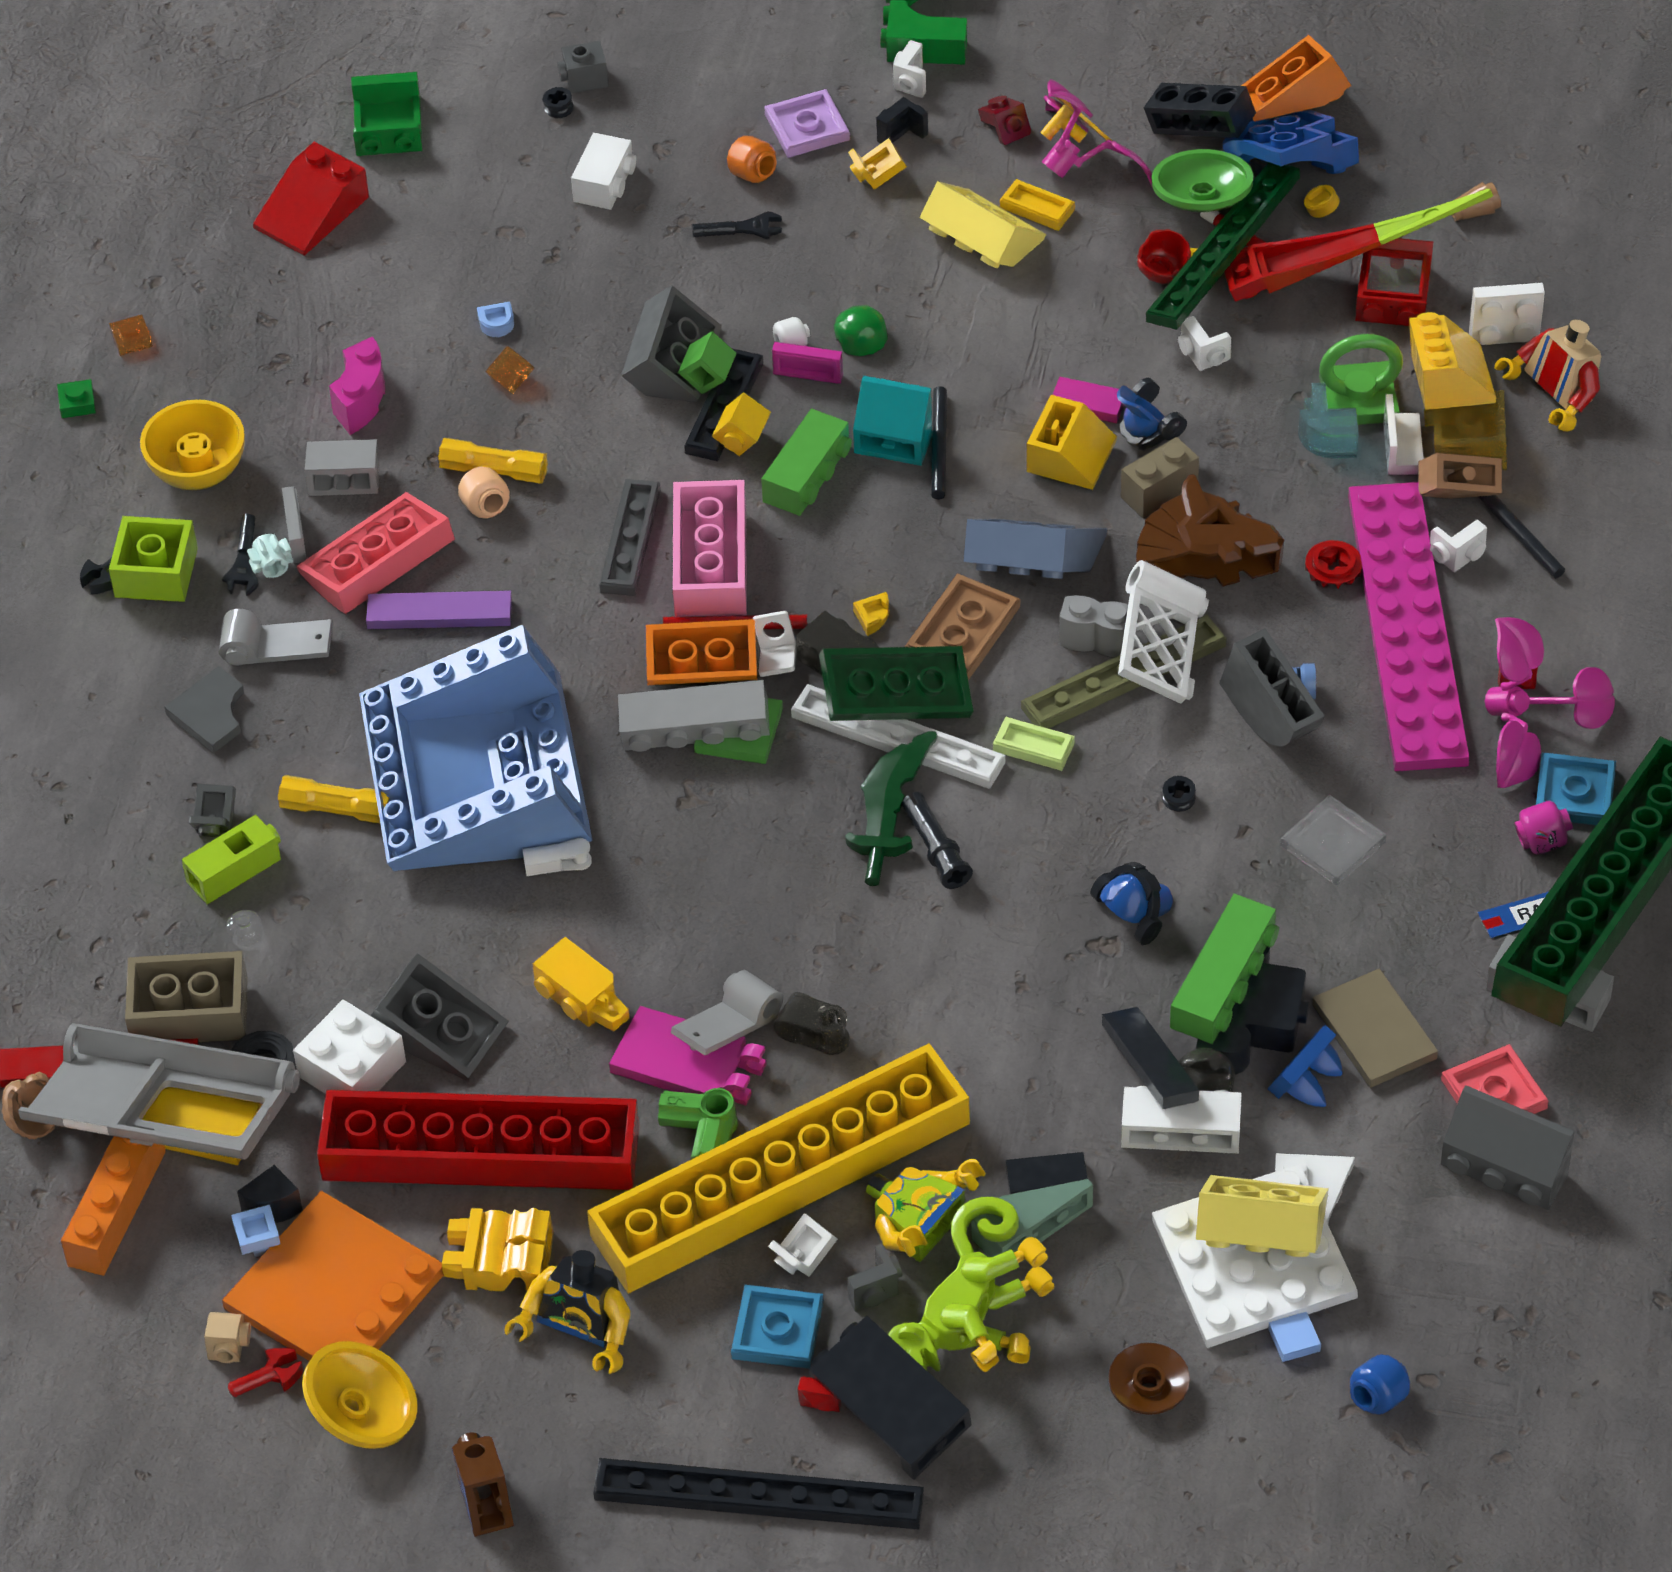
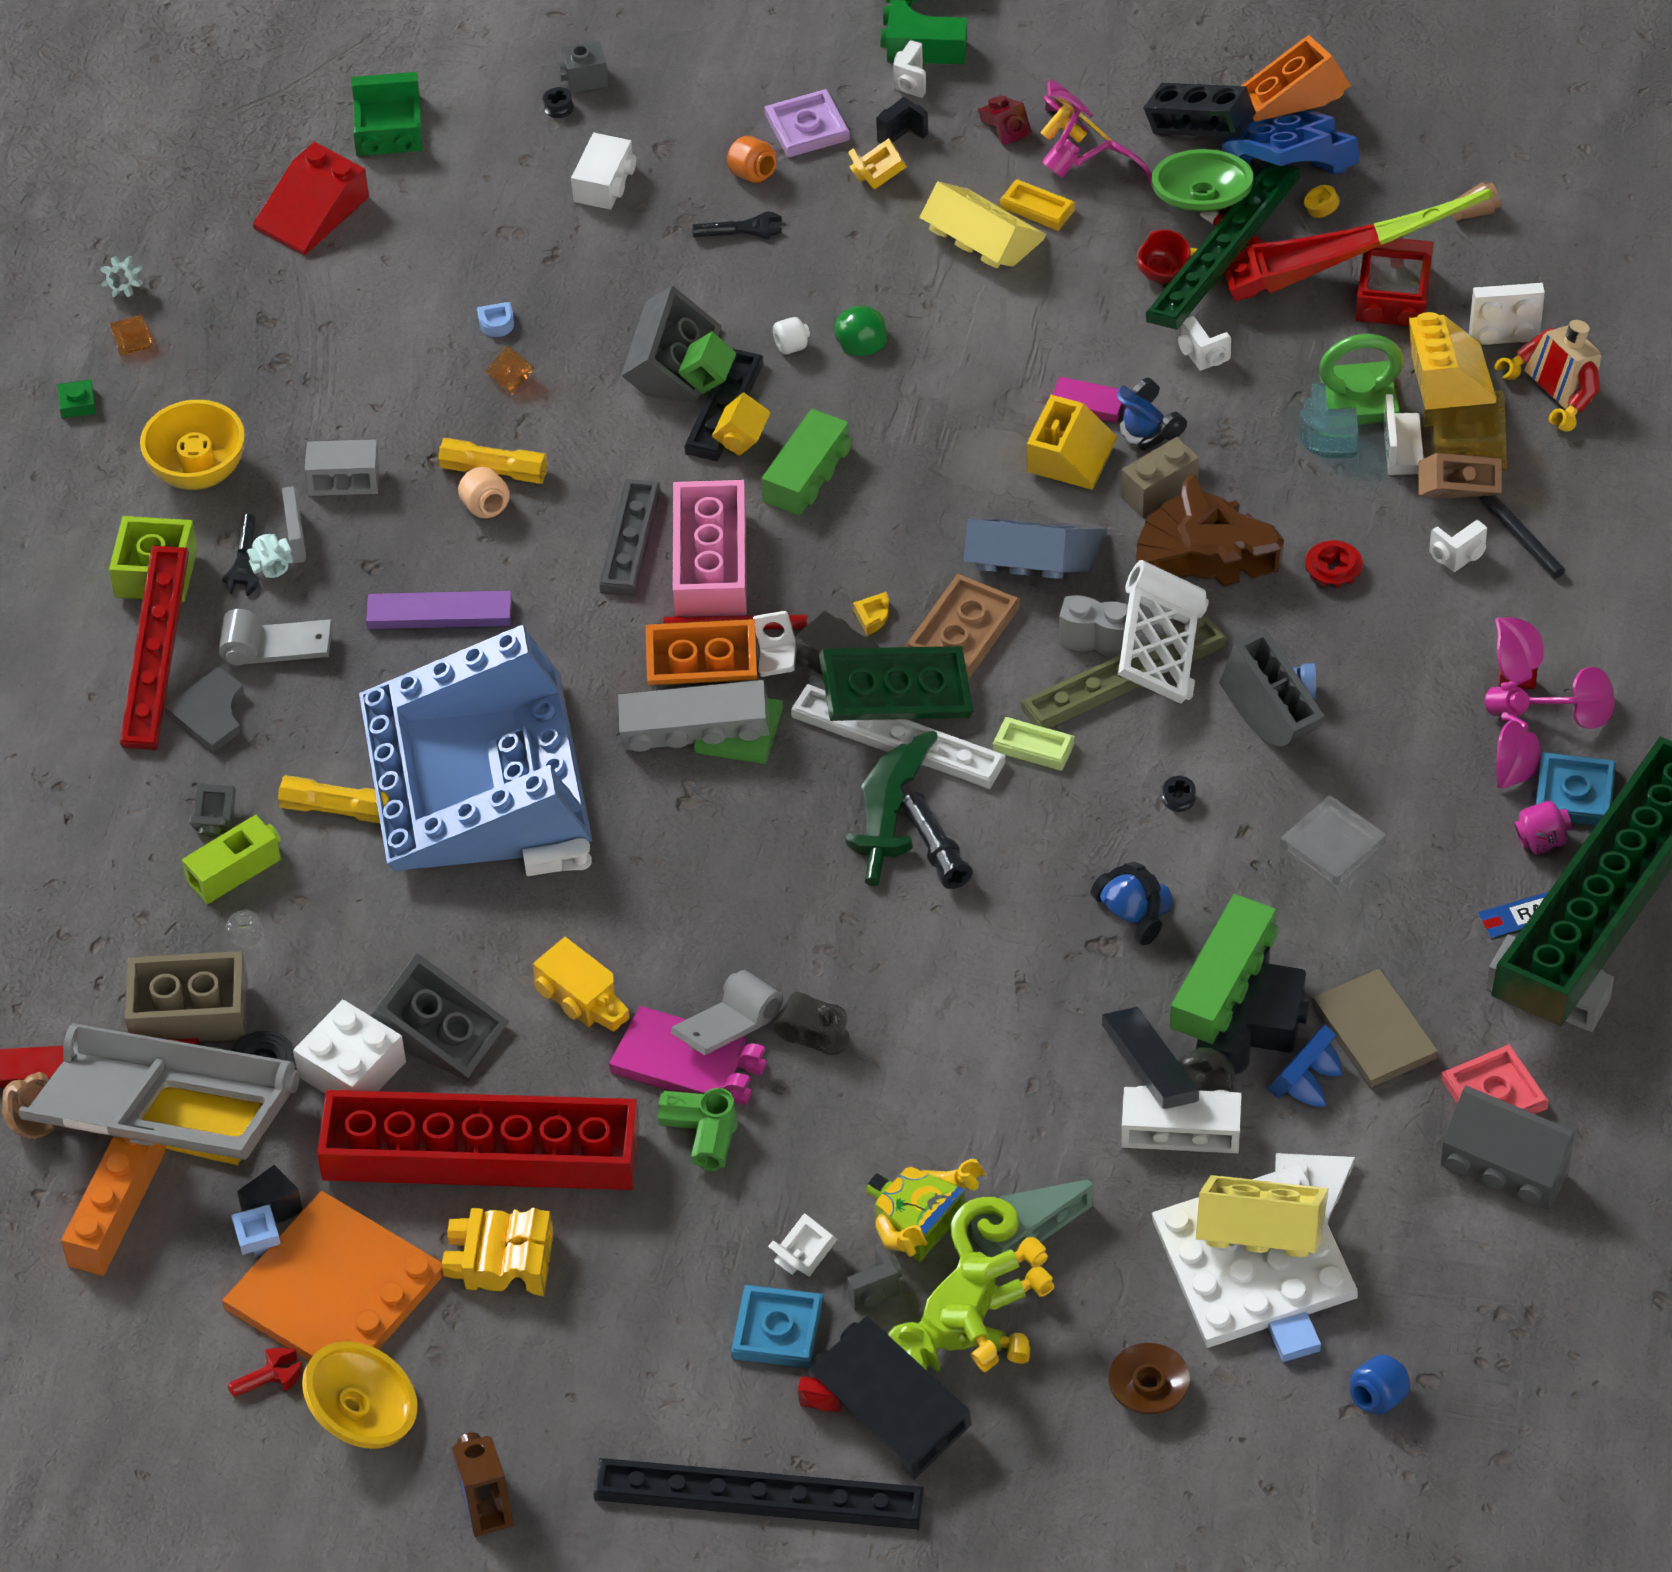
black bar [80,558,113,595] -> none
tan plate [204,1312,251,1363] -> none
coral slope [297,492,455,614] -> none
dark pink brick [329,336,385,435] -> none
torso [504,1250,631,1374] -> none
yellow brick [587,1043,970,1294] -> none
dark pink tile [772,342,843,384] -> none
teal slope [853,375,932,466] -> none
black bar [931,386,947,500] -> none
black tile [1006,1152,1088,1194] -> none
dark pink plate [1348,482,1469,771] -> none
none -> light aqua gear [101,256,143,297]
none -> red tile [119,546,189,750]

